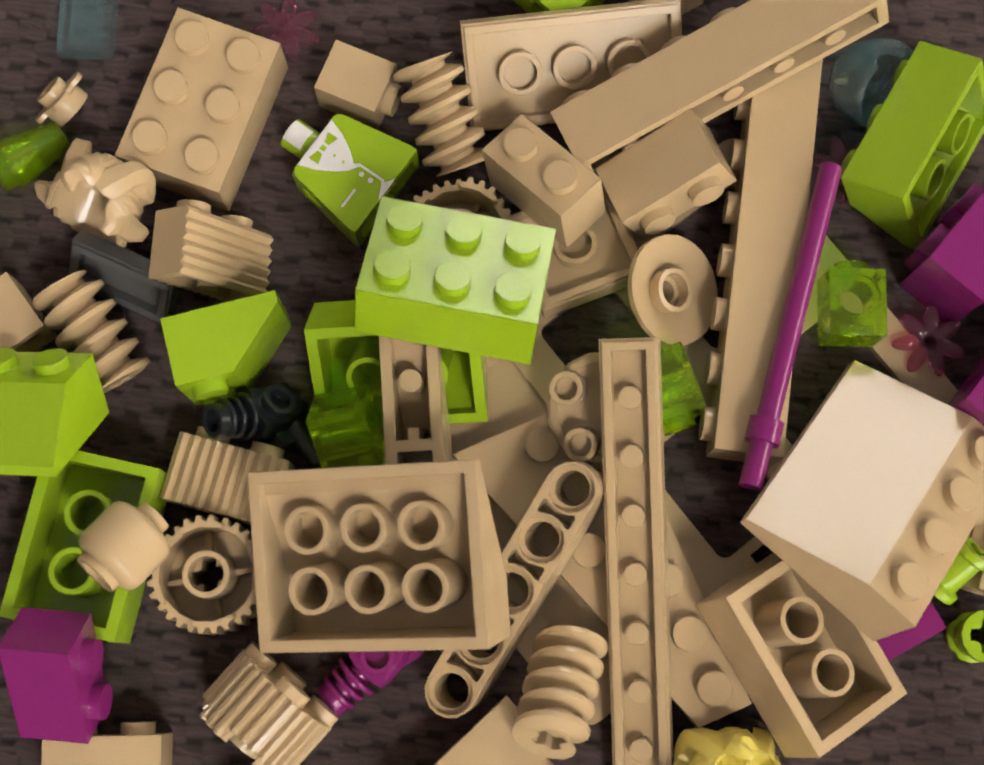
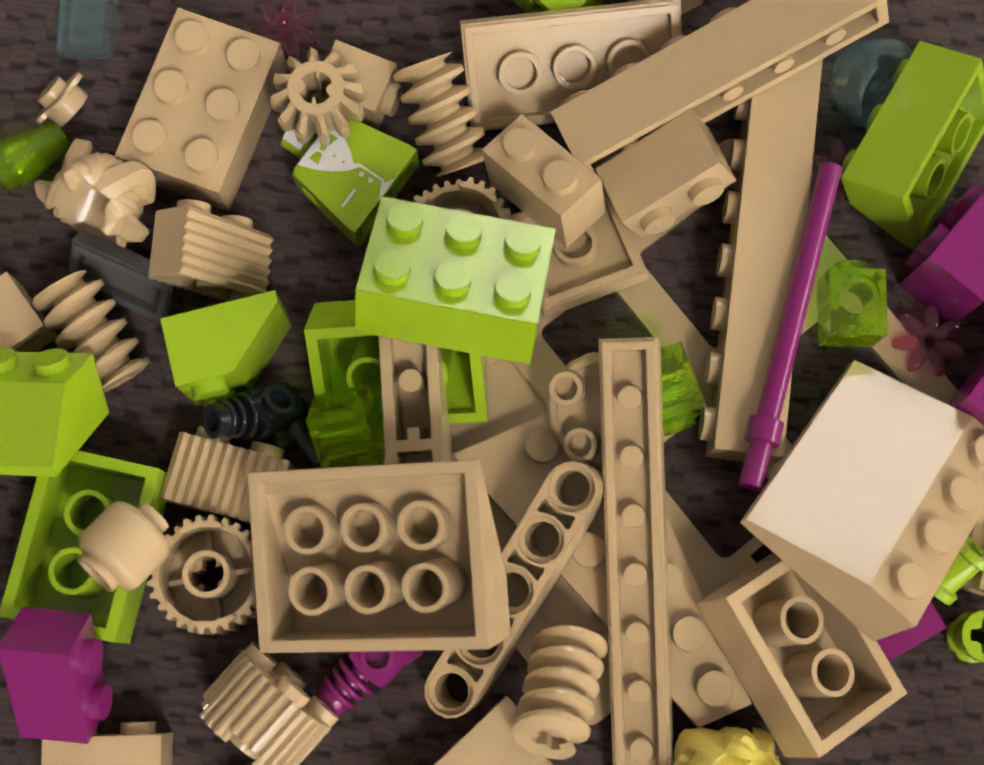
tan dish [628,234,718,346] -> none
none -> tan gear [270,47,367,148]

